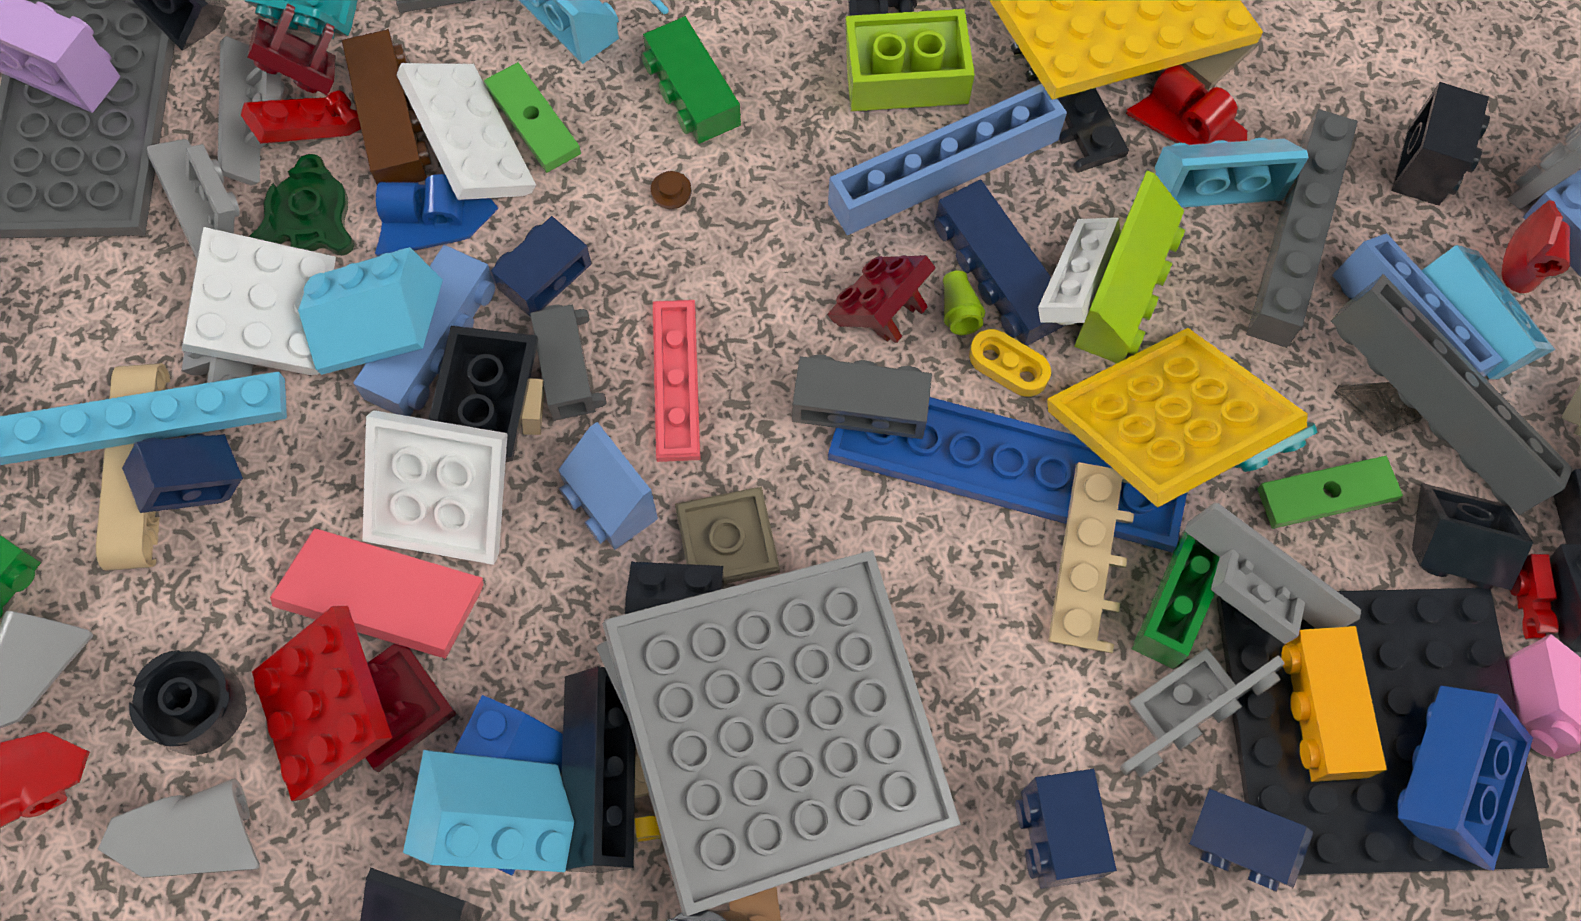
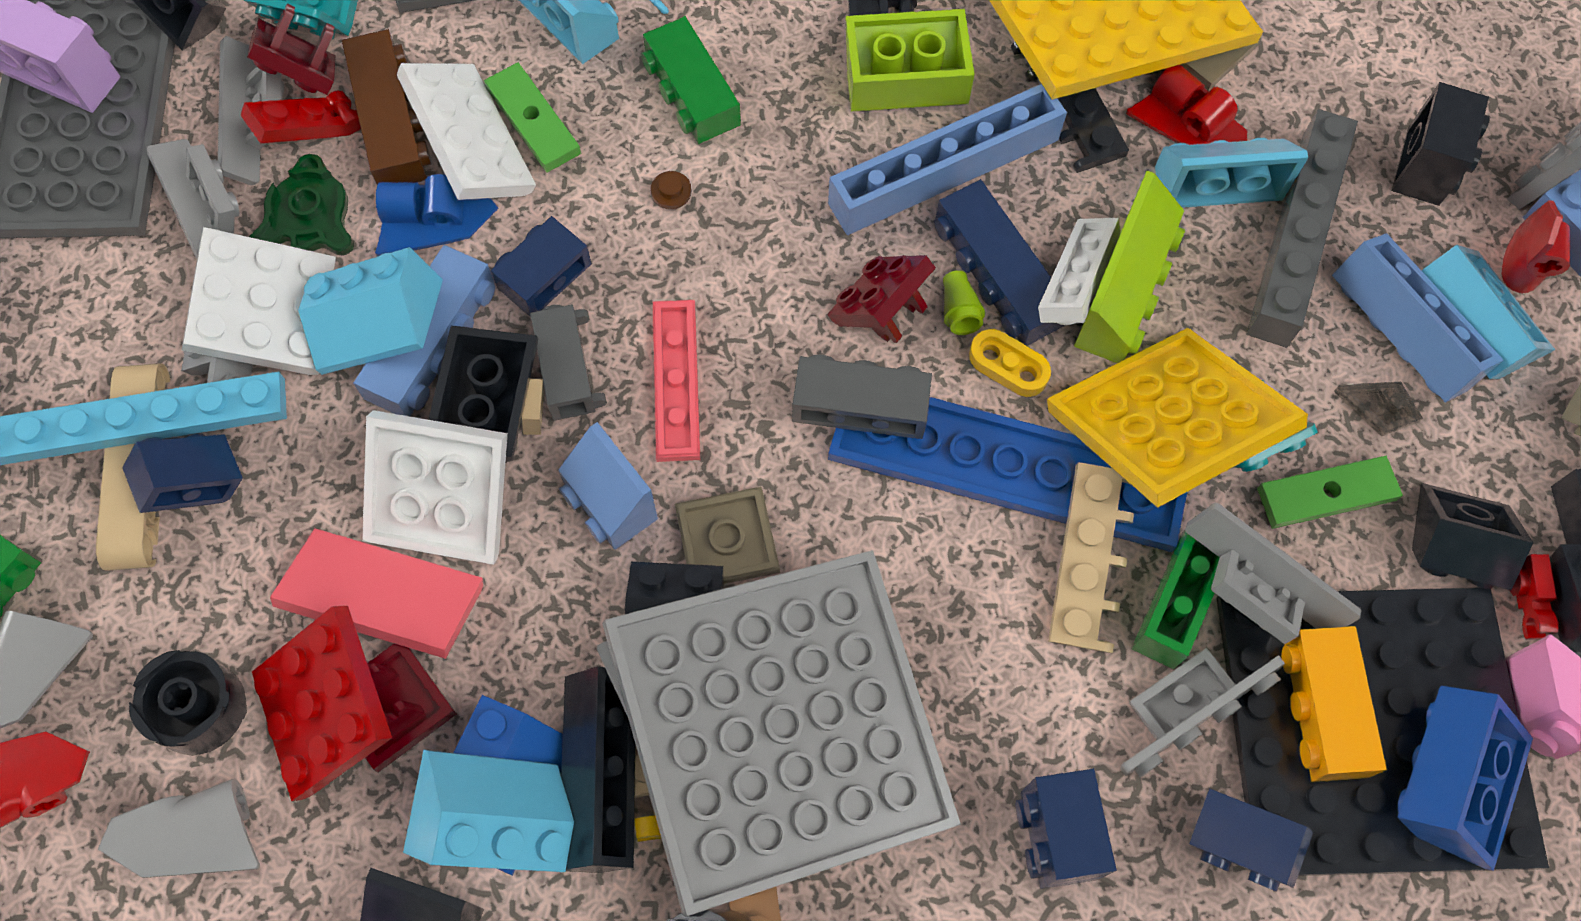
dark grey brick [1331,274,1573,515] -> none

